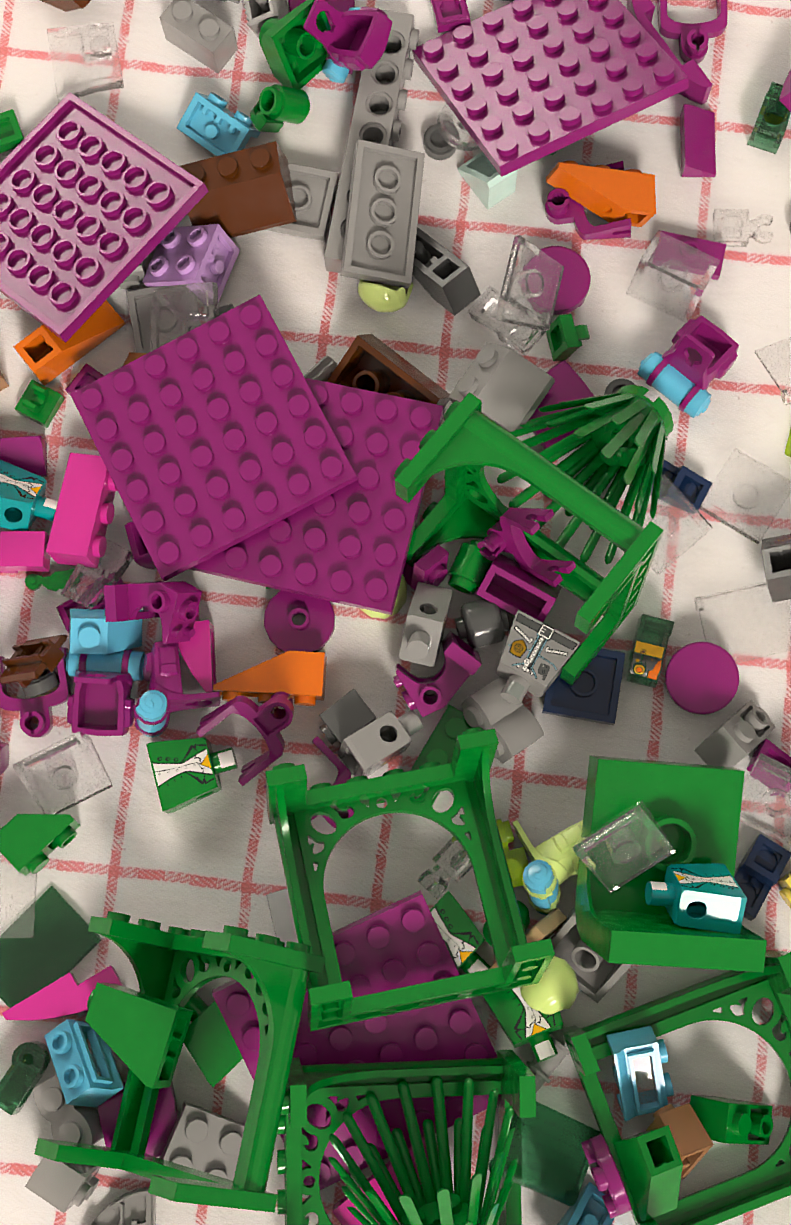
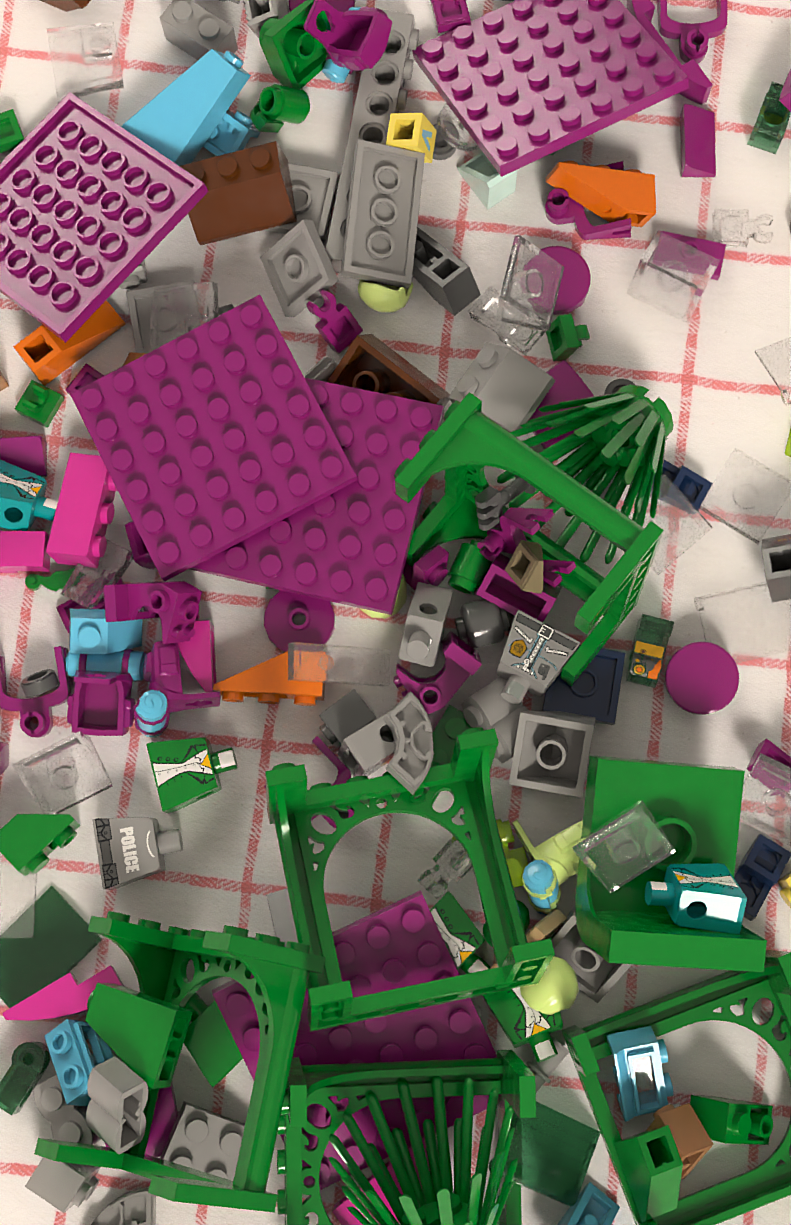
reddish brown piece [0,635,68,688] -> none
lavender bracket [142,224,240,306] -> none
magenta piece [196,692,294,786] -> none
magenta tile [580,1134,632,1219] -> none
magenta piece [637,315,739,418] -> none
light grey slope [694,700,775,767] -> none
none -> light grey brick [86,1056,148,1155]
none -> light grey torso [92,817,183,890]
none -> medium azure slope [121,49,251,166]
none -> light grey plate [260,219,339,317]
none -> clear tile [288,642,390,686]
none -> magenta plate [306,289,363,354]
none -> light grey tile [384,691,434,795]
none -> light yellow brick [386,113,437,163]
none -> dark grey hinge [475,475,538,531]
none -> dark tan slope [505,540,543,594]
none -> light grey slope [508,711,595,798]

